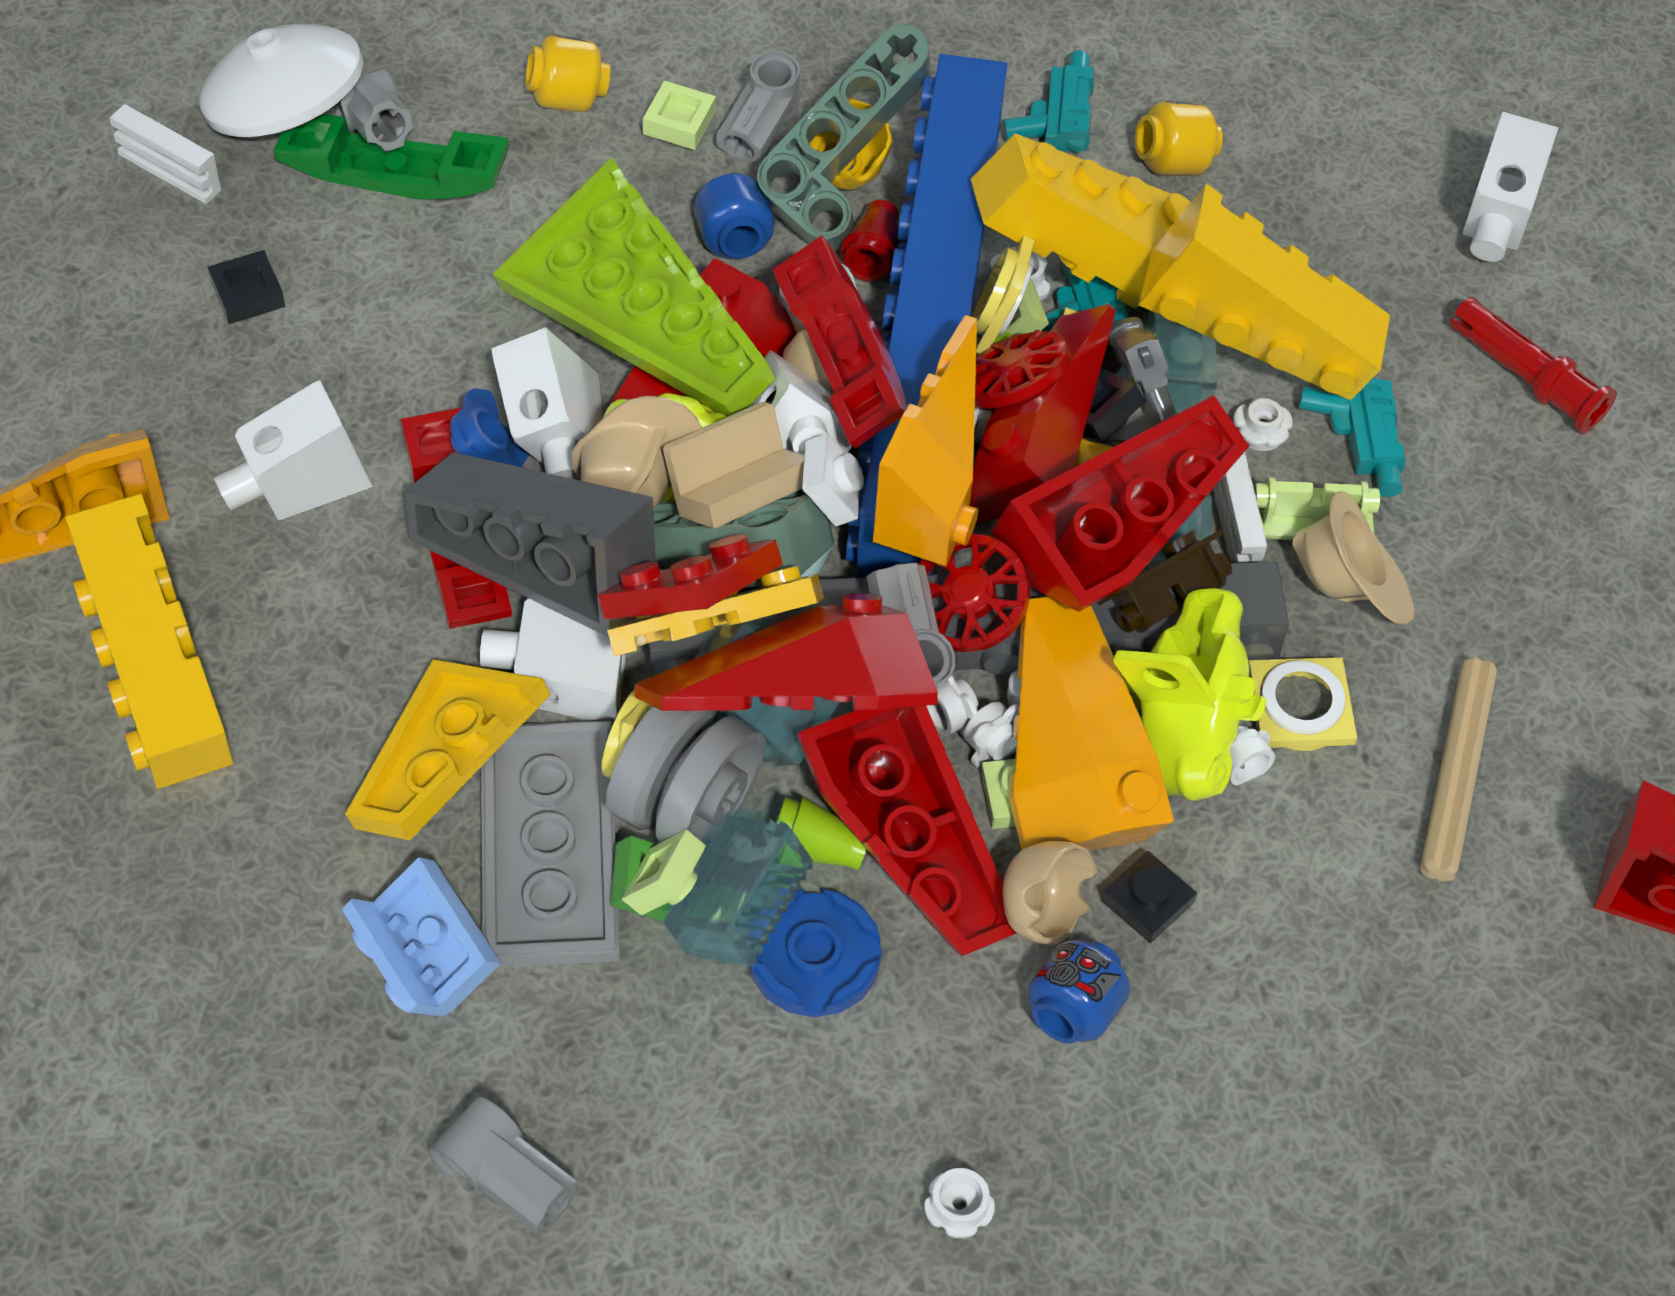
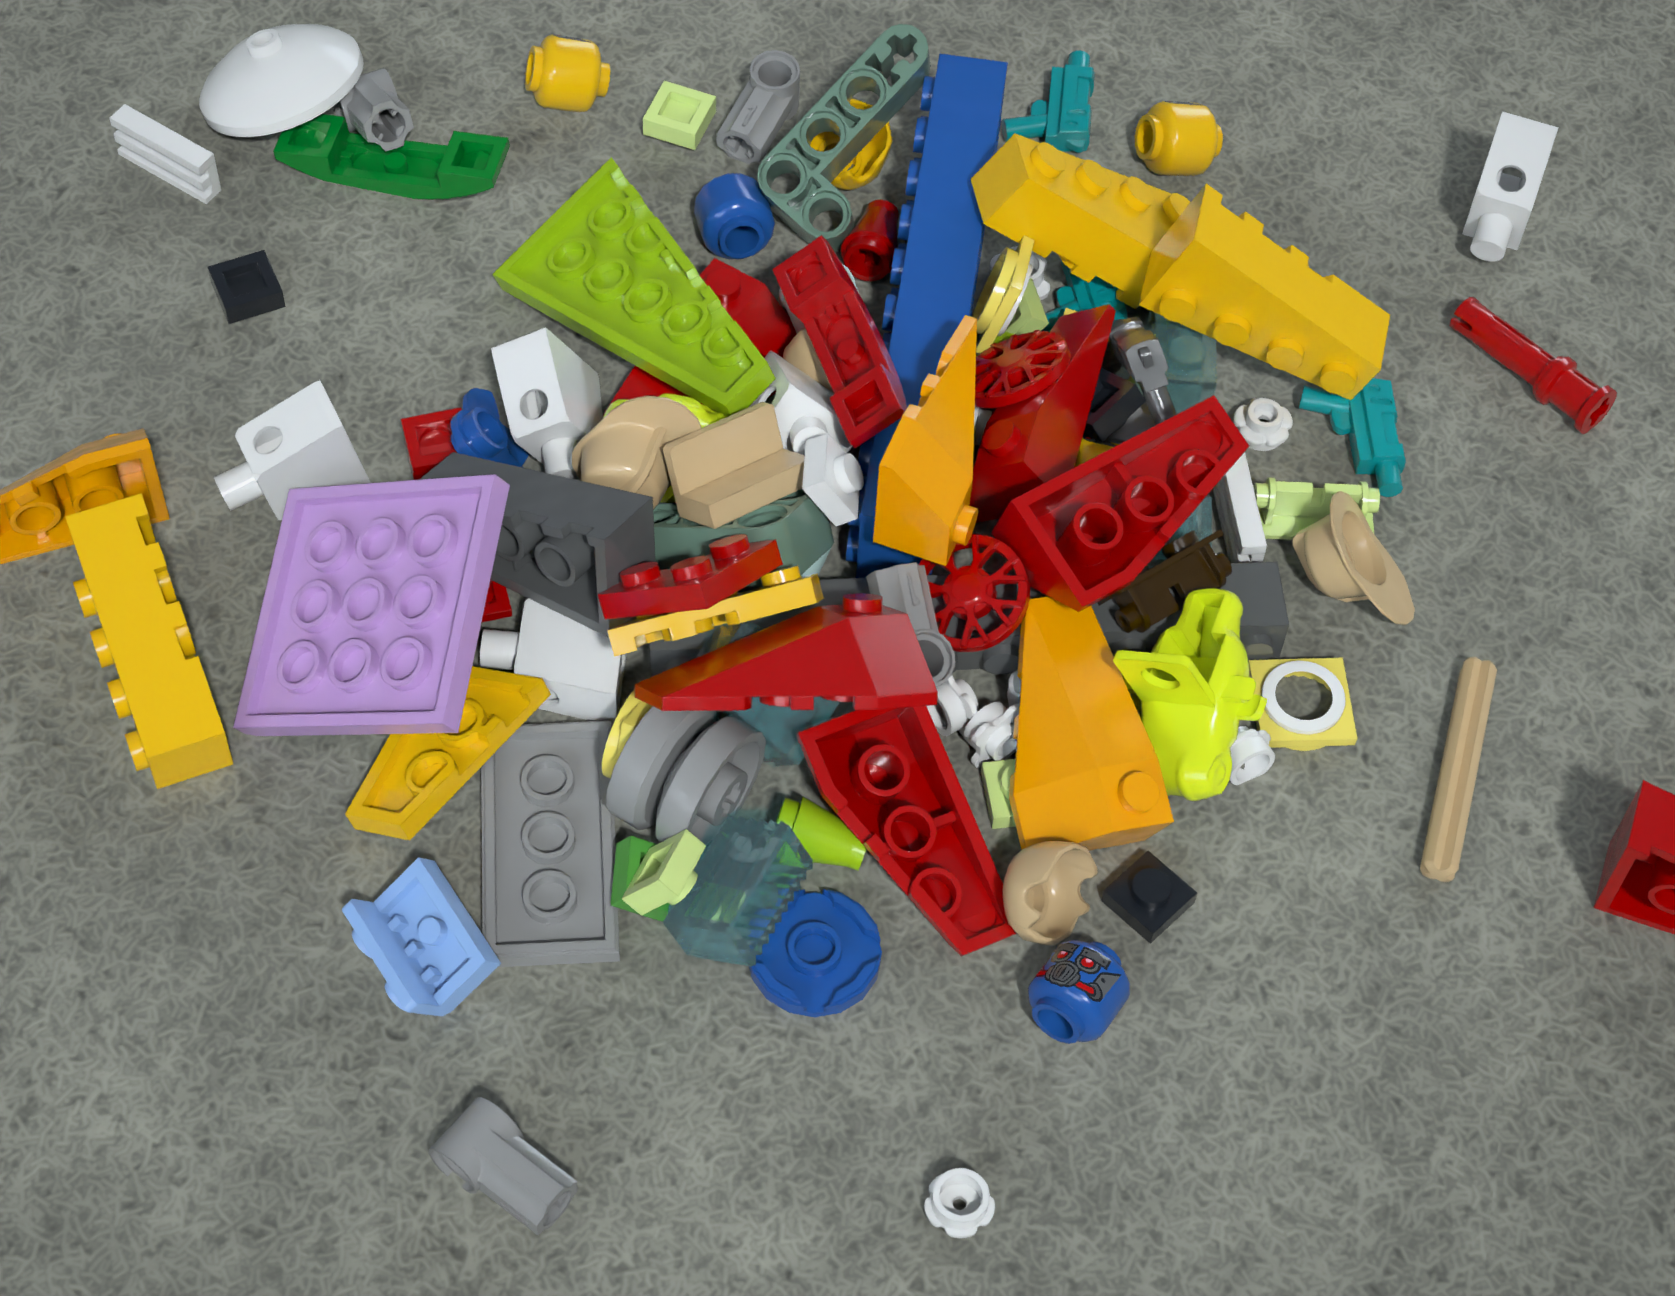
none -> lavender plate [233,474,510,736]

